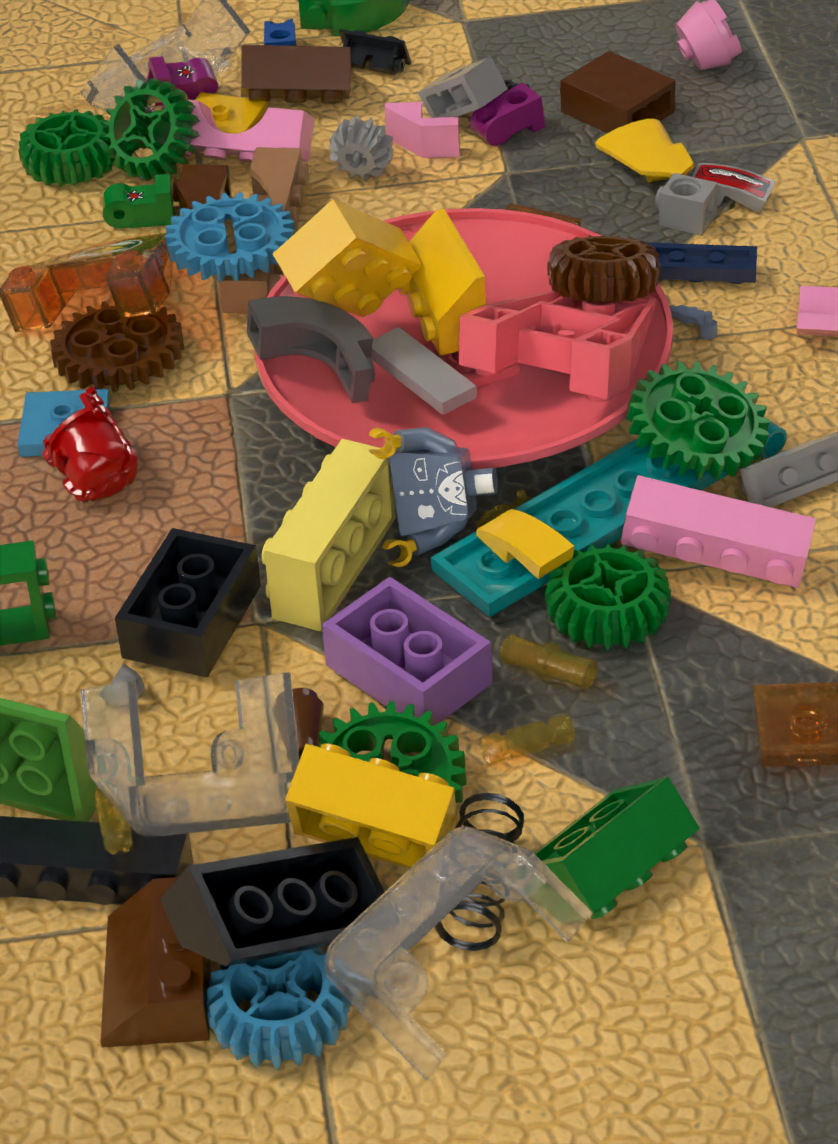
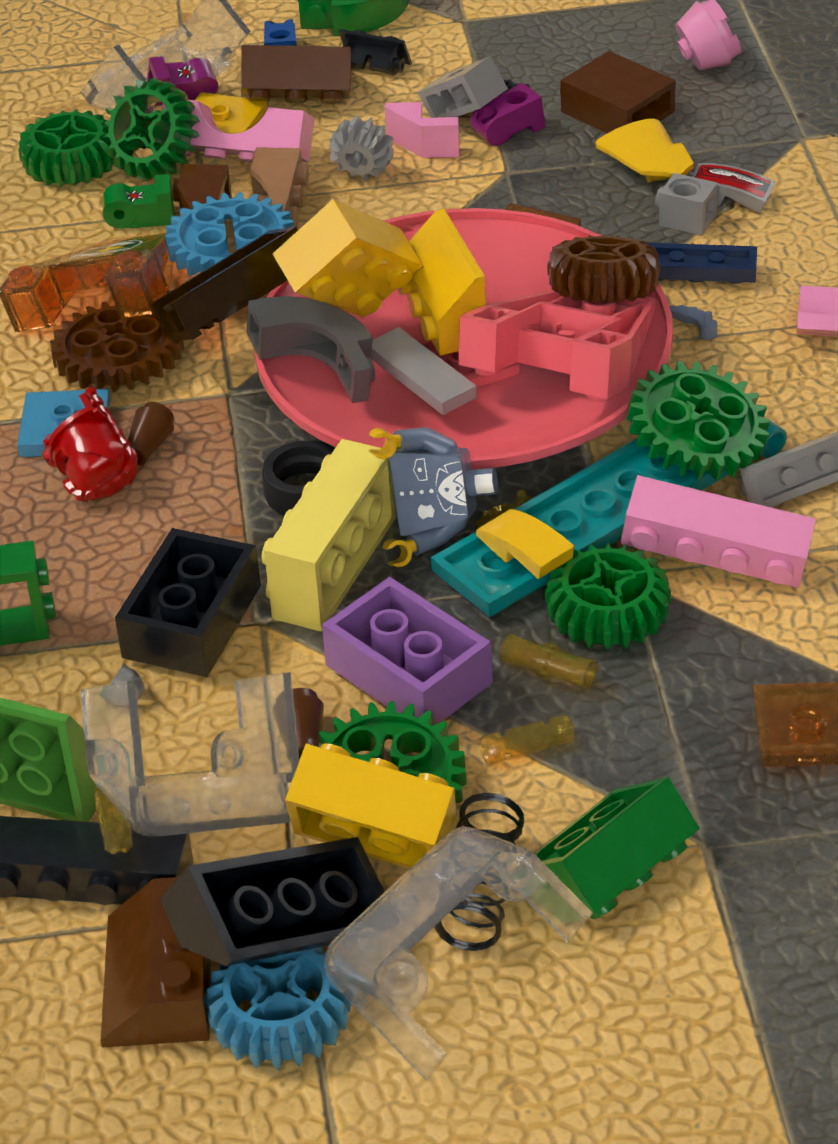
none -> reddish brown cone [128,402,174,465]
none -> dark brown door [149,227,298,340]
none -> black tyre [262,441,334,515]

